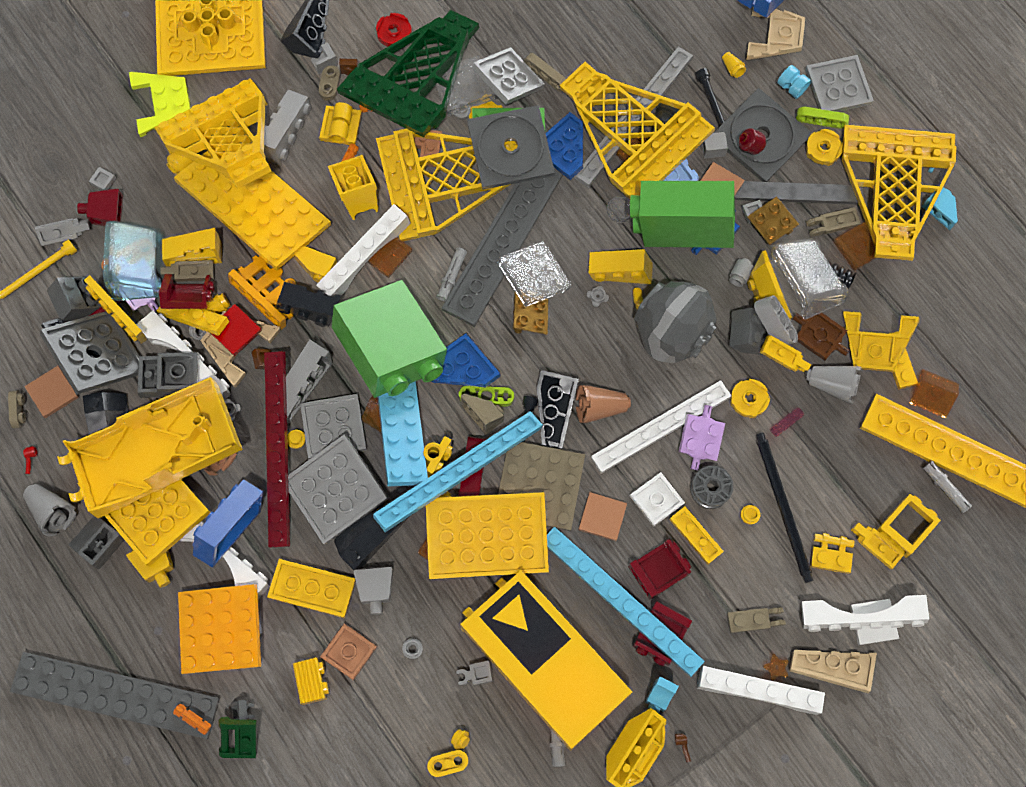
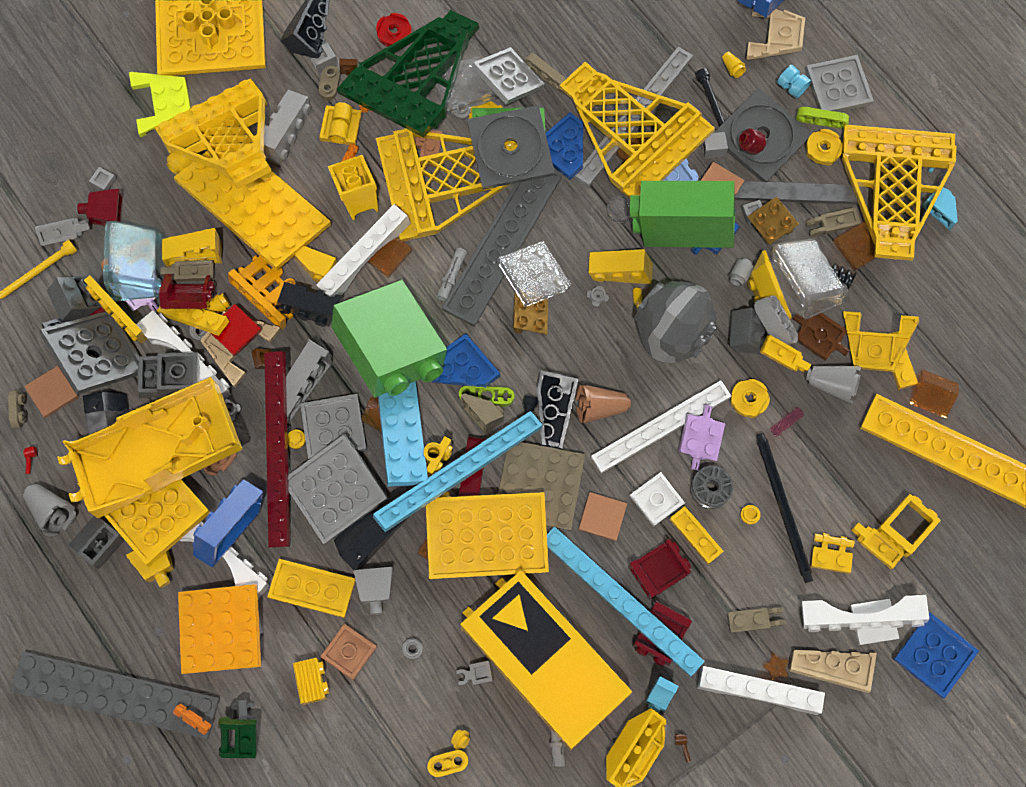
light grey pin [923,461,972,514] -> none
none -> blue plate [893,612,979,699]

